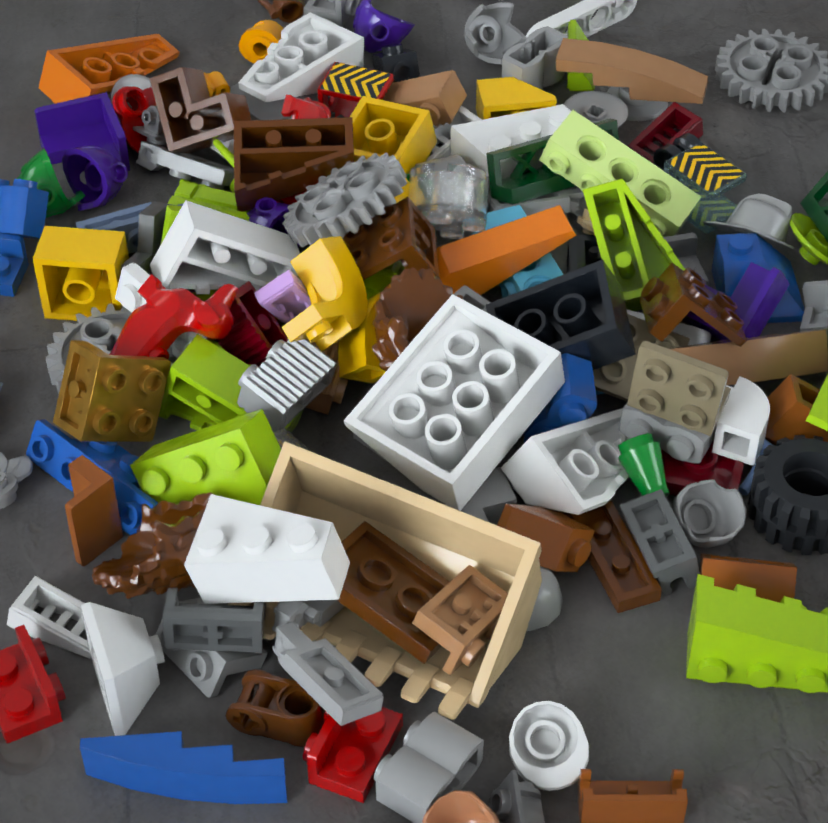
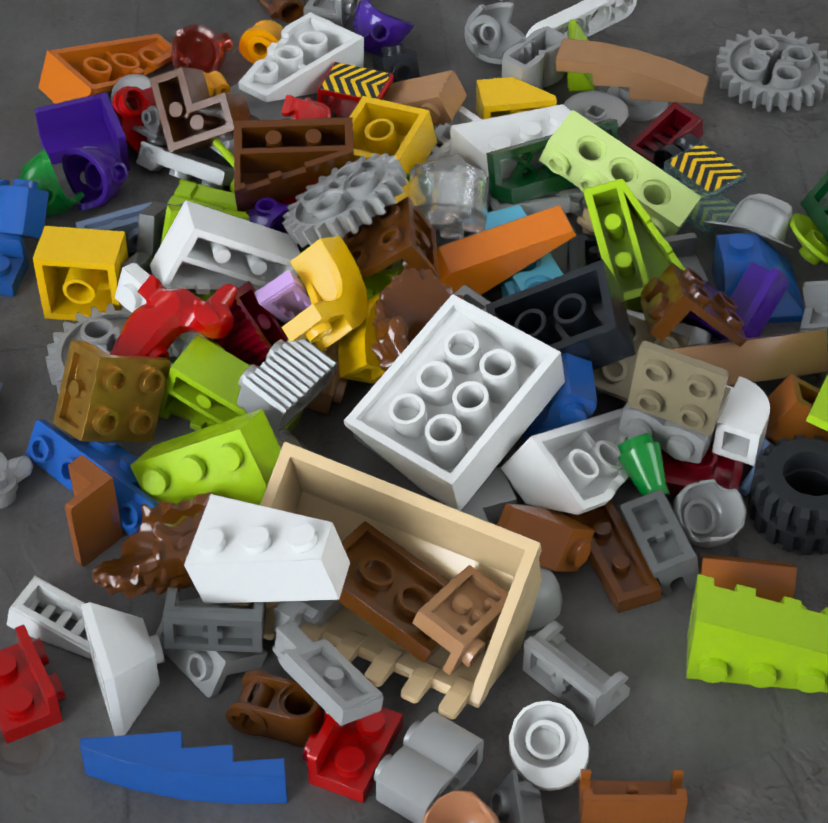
none -> clear red helmet [171,24,233,73]
none -> light grey hinge [522,621,630,727]

